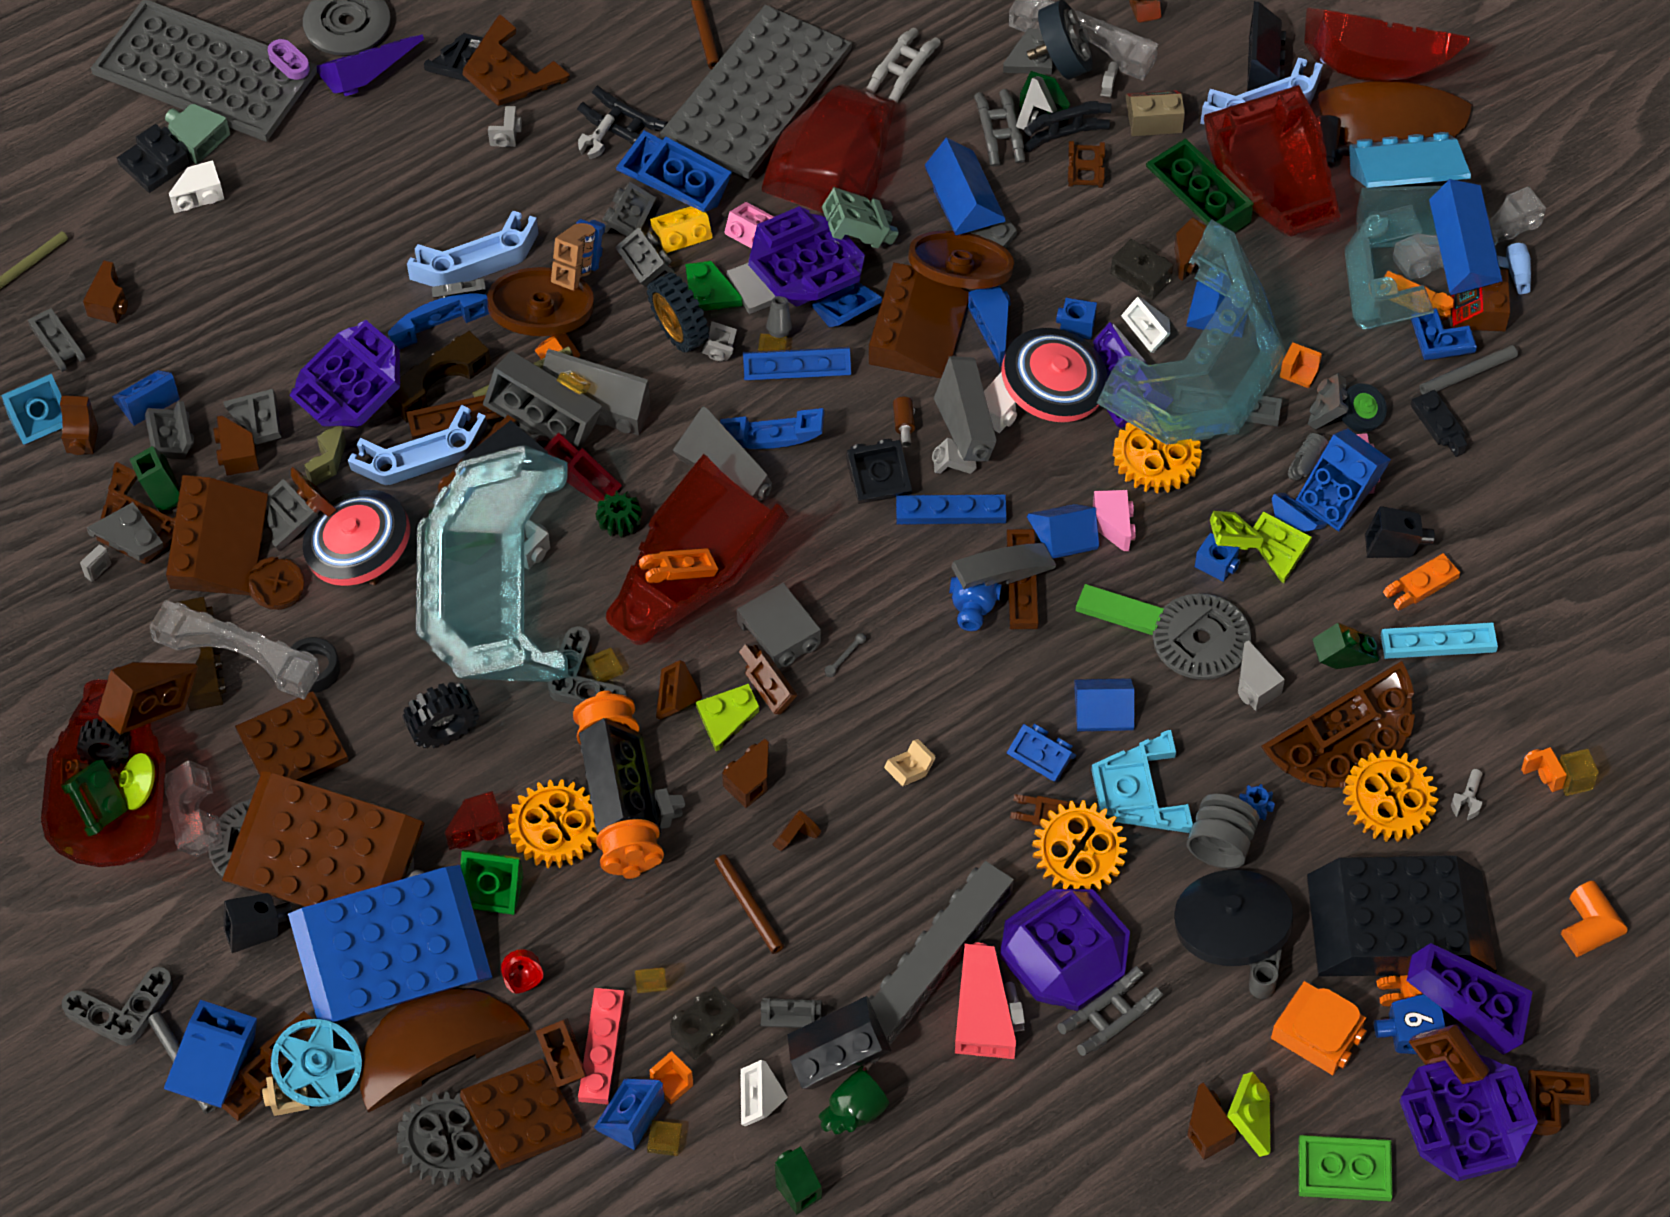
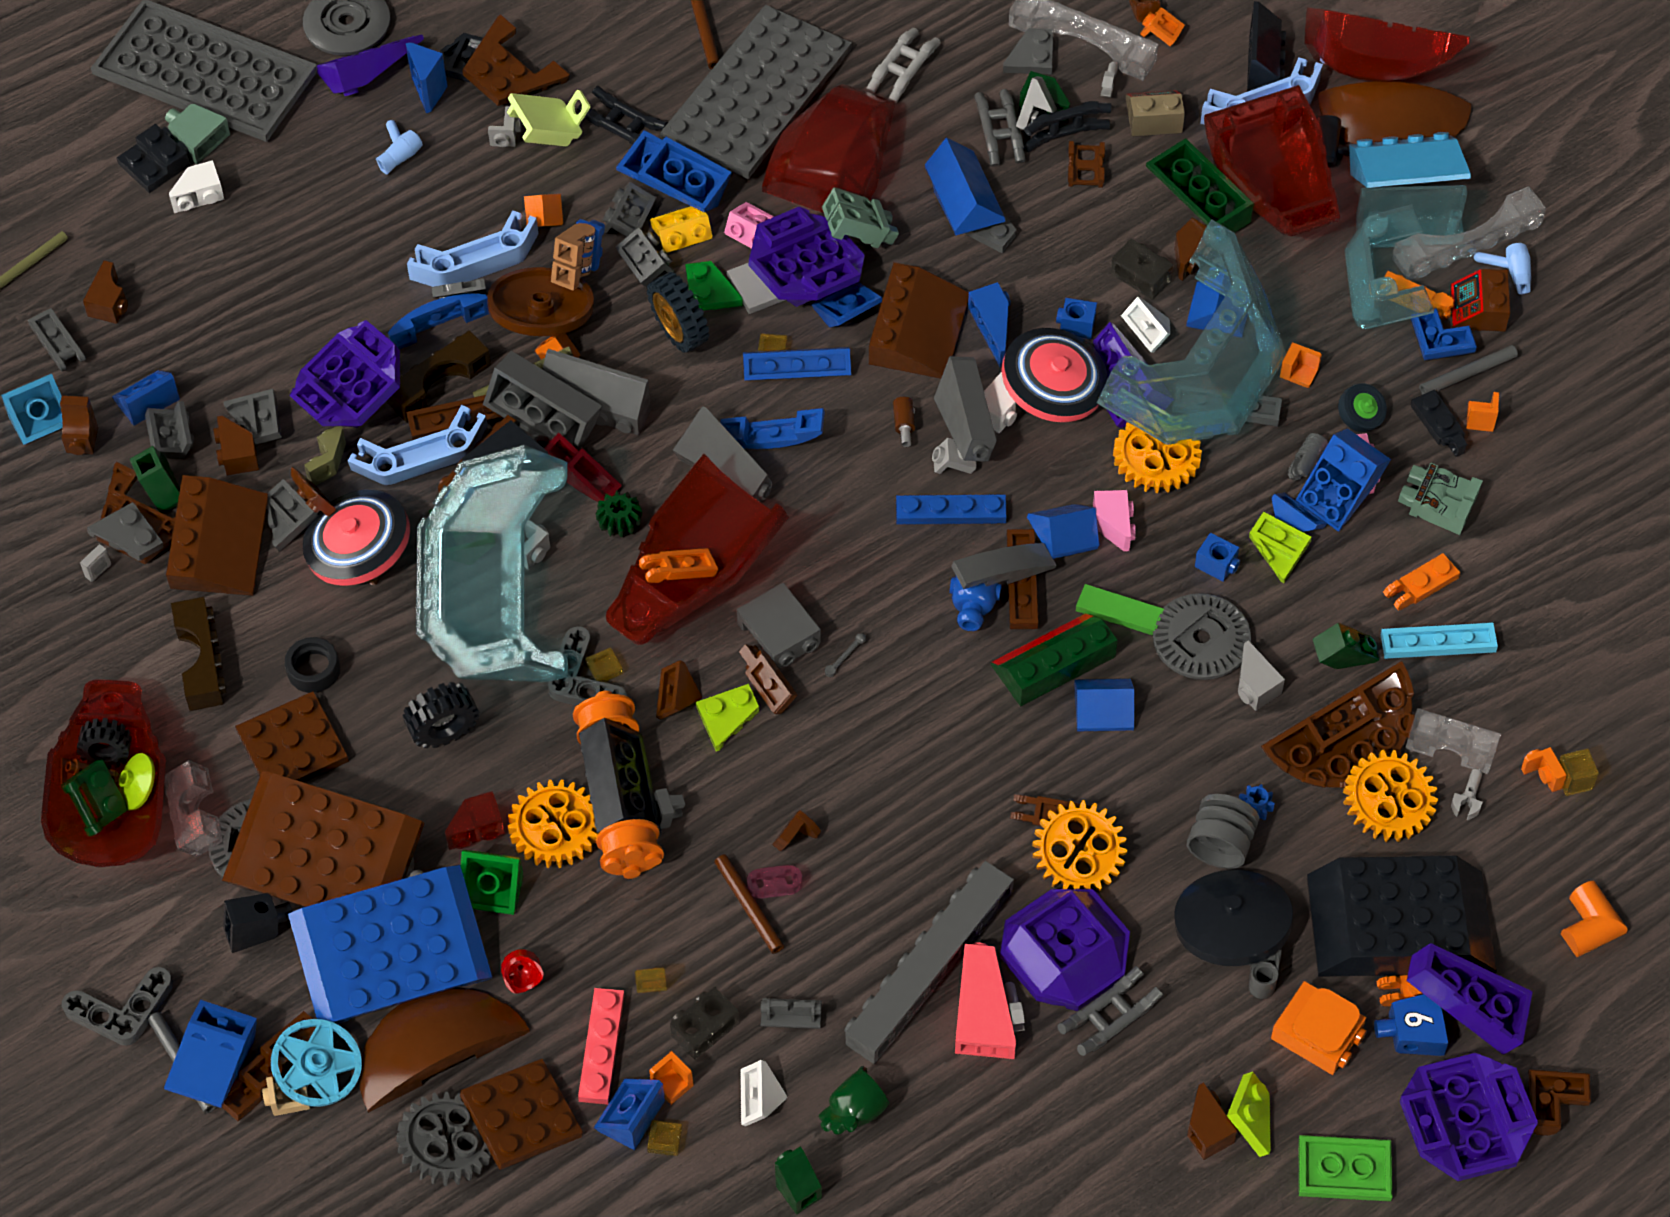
reddish brown slope [98,662,198,734] -> none
clear arch [149,600,320,699] -> none
reddish brown tile [248,557,304,610] -> none
medium lavender plate [268,39,310,80] -> none
reddish brown arch [535,1018,587,1088] -> none
clear yellow tile [556,371,591,394] -> none
light grey bar [578,114,615,159] -> none
light grey bracket [702,321,737,361] -> none
reddish brown slope [722,739,769,808] -> none
dark grey cone [766,296,792,338] -> none
black slope [787,996,892,1090] -> none
black plate [846,439,912,504] -> none
tan bracket [884,739,935,786] -> none
reddish brown dish [908,231,1014,289] -> none
blue bracket [1006,724,1077,783] -> none
black wheel [1027,0,1093,80] -> none
medium azure wing [1091,730,1193,833] -> none
lime wing [1210,511,1264,550] -> none
dark grey wing [1308,373,1348,430] -> none
black torso [1365,506,1435,558] -> none
reddish brown brick [1408,1025,1489,1084] -> none
blue slope [1429,179,1503,295] -> none
none -> light blue piece [376,120,423,174]
none -> blue slope [406,42,448,113]
none -> yellowish green piece [507,90,590,146]
none -> orange panel [524,194,563,227]
none -> clear pink beam [747,865,802,898]
none -> dark green slope [991,613,1118,707]
none -> orange bracket [1140,7,1185,46]
none -> sand green hips [1398,463,1483,535]
none -> clear arch [1406,708,1501,774]
none -> orange panel [1466,392,1499,432]

